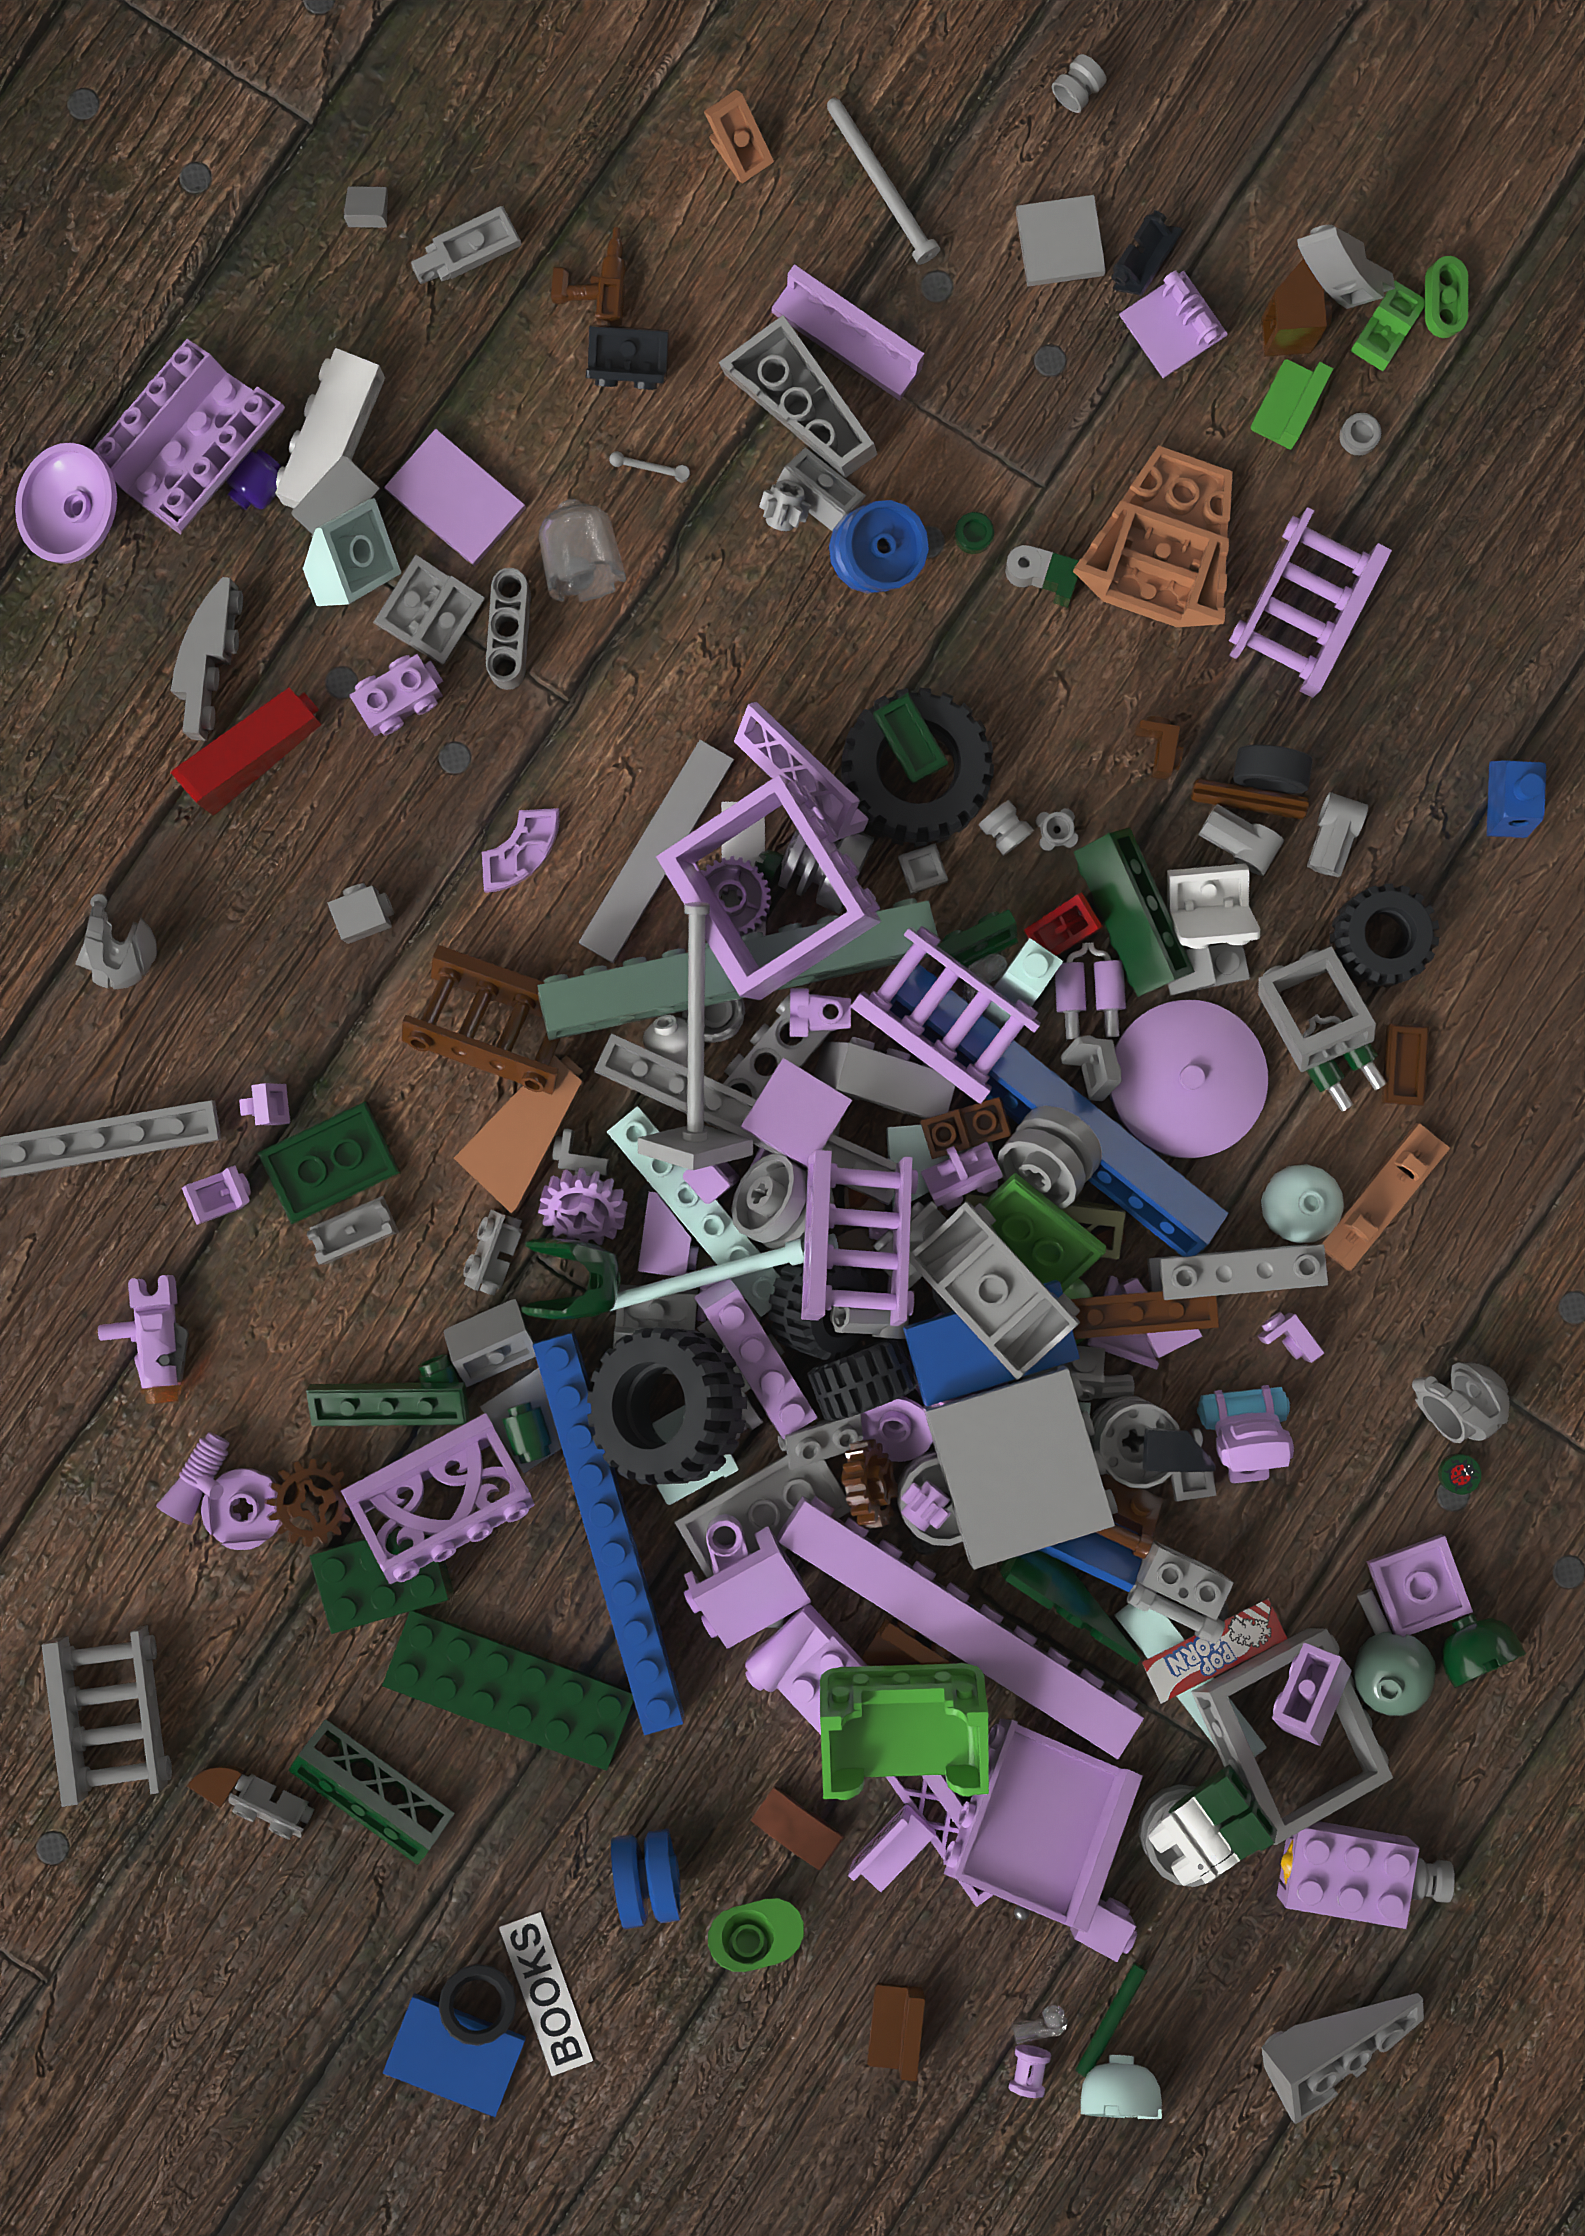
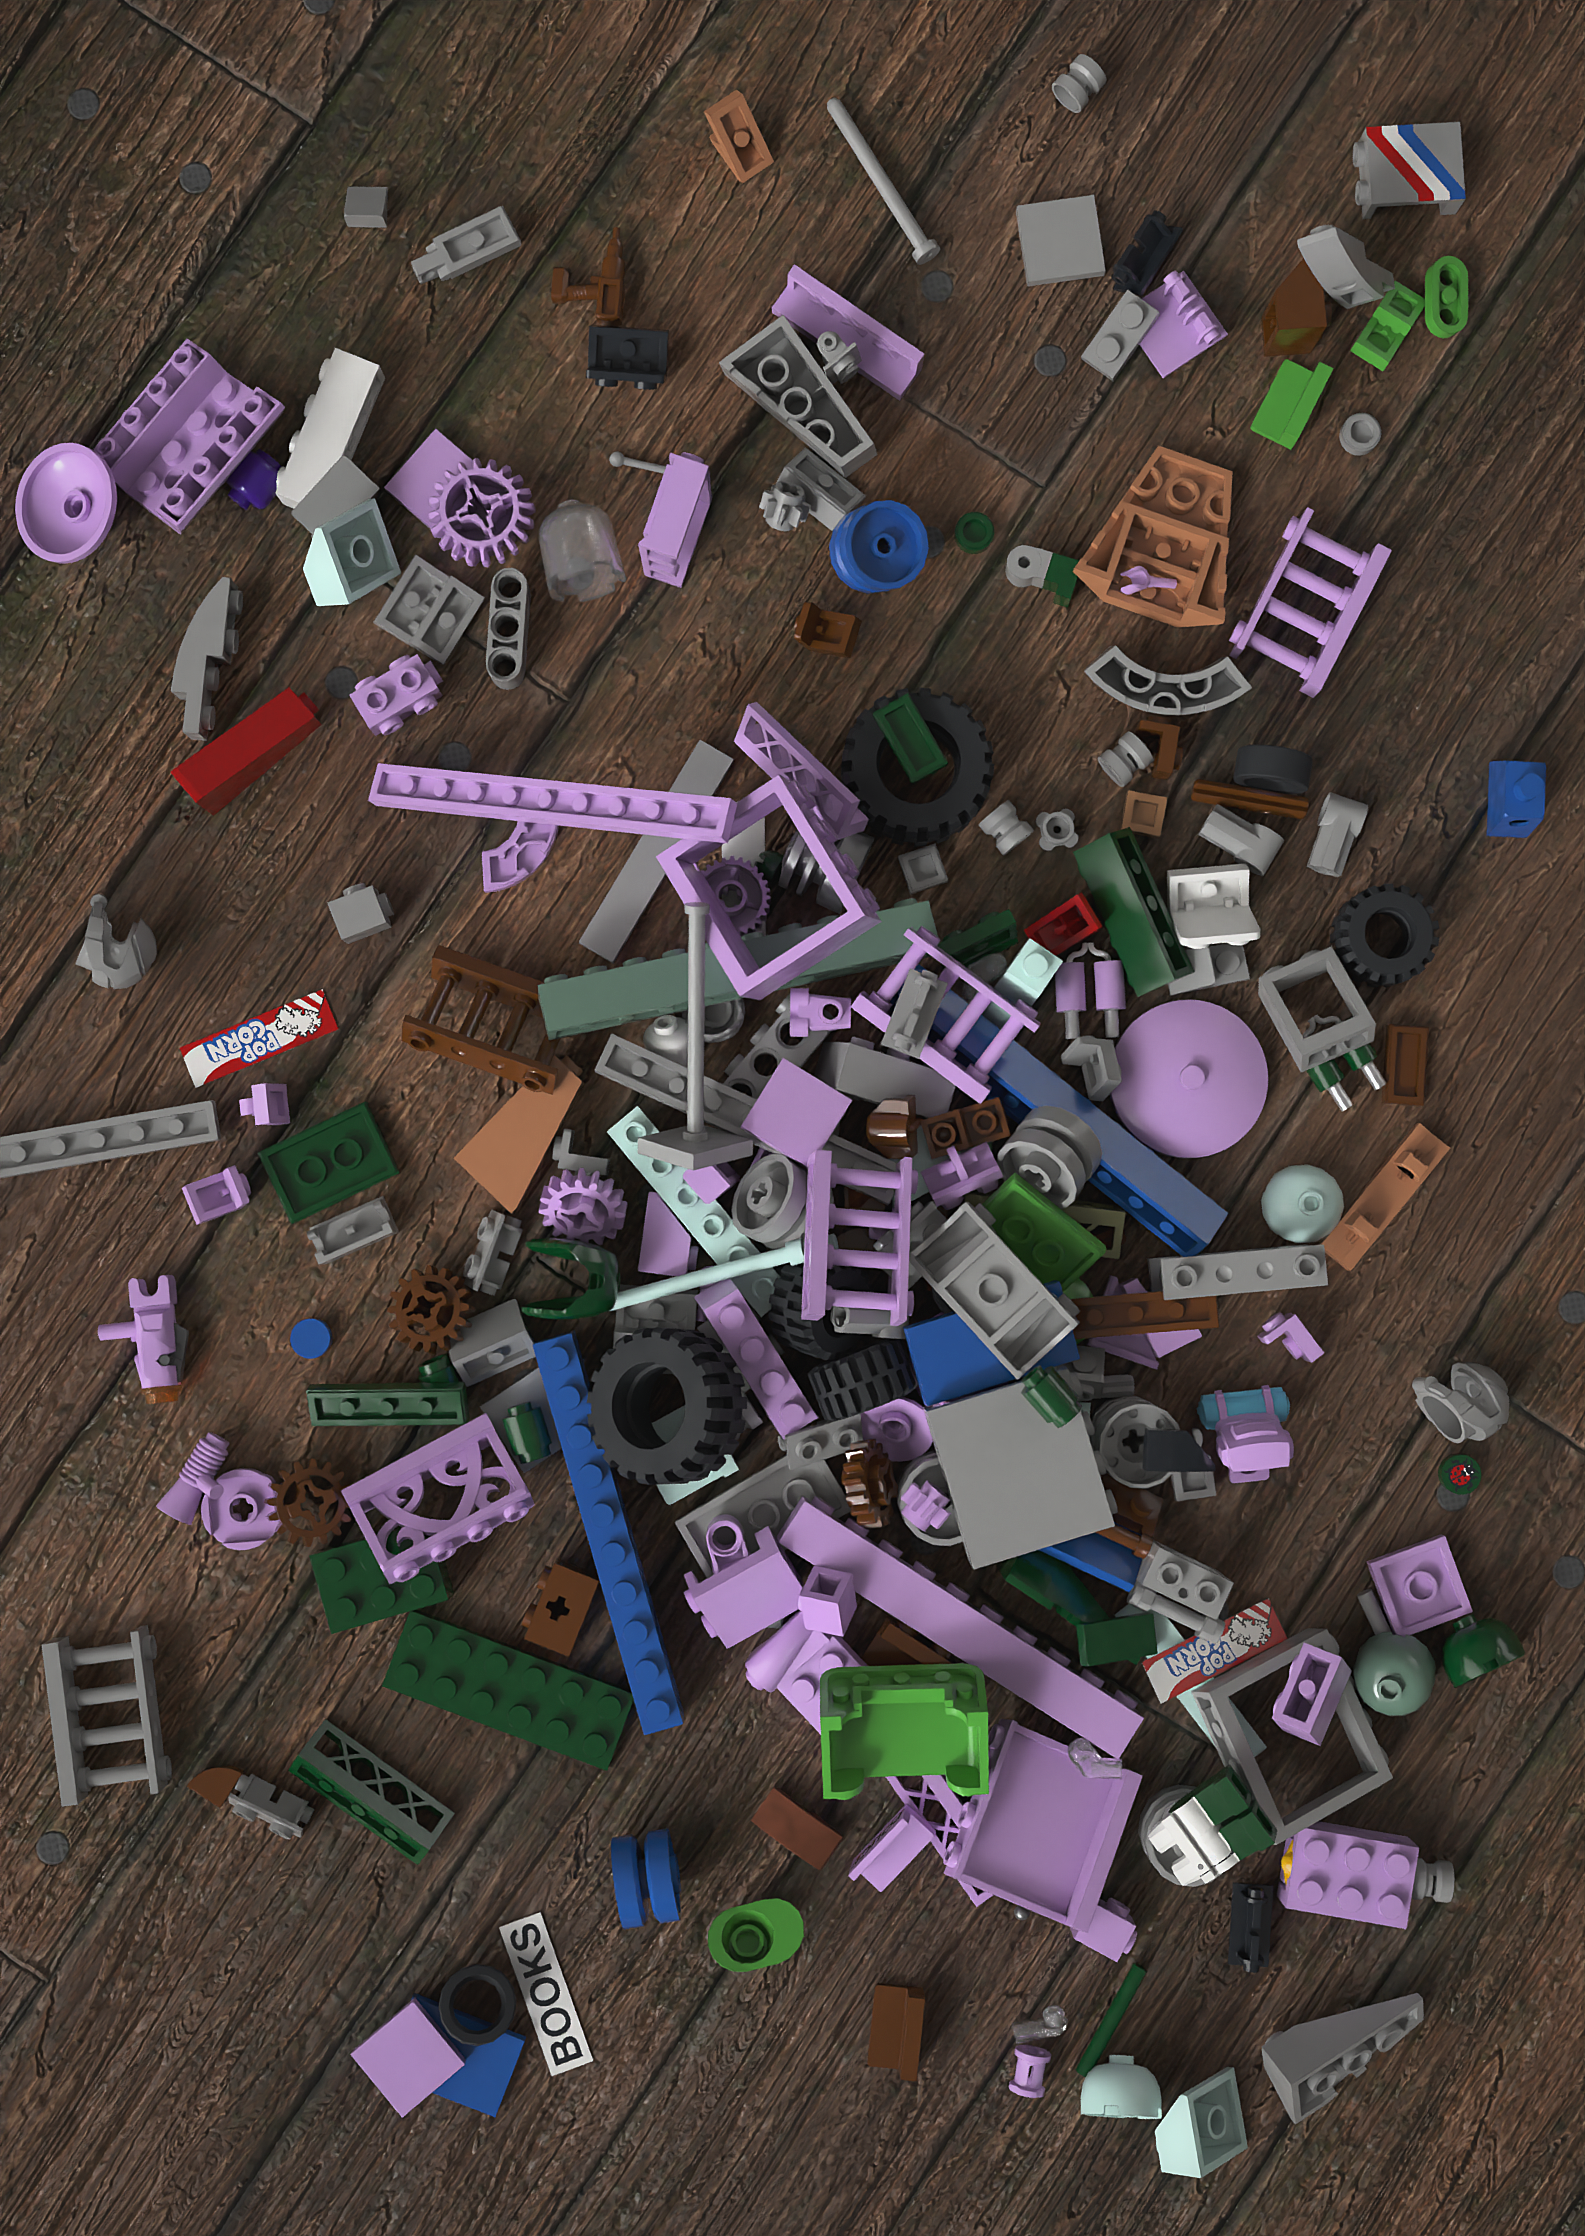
none -> sticker [180,989,338,1088]
none -> blue tile [290,1318,333,1359]
none -> lavender tile [350,1998,466,2118]
none -> lavender plate [368,763,737,843]
none -> reddish brown gear [387,1265,475,1354]
none -> lavender gear [427,458,535,568]
none -> reddish brown brick [522,1558,600,1657]
none -> lavender window [638,452,712,588]
none -> reddish brown bracket [794,601,862,658]
none -> lavender brick [798,1566,857,1637]
none -> light grey hinge [817,331,862,385]
none -> reddish brown piece [866,1095,923,1159]
none -> light grey hinge [881,969,948,1059]
none -> dark green brick [1021,1365,1082,1428]
none -> clear arm [1068,1738,1122,1779]
none -> dark green tile [1076,1612,1158,1667]
none -> light grey plate [1081,290,1160,382]
none -> light grey brick [1084,645,1252,715]
none -> light grey wheel [1098,731,1154,787]
none -> lavender hand [1120,566,1177,595]
none -> medium nougat tile [1120,790,1167,838]
none -> light aqua slope [1155,2067,1248,2178]
none -> black hinge [1228,1882,1273,1973]
none -> panel [1353,122,1466,219]

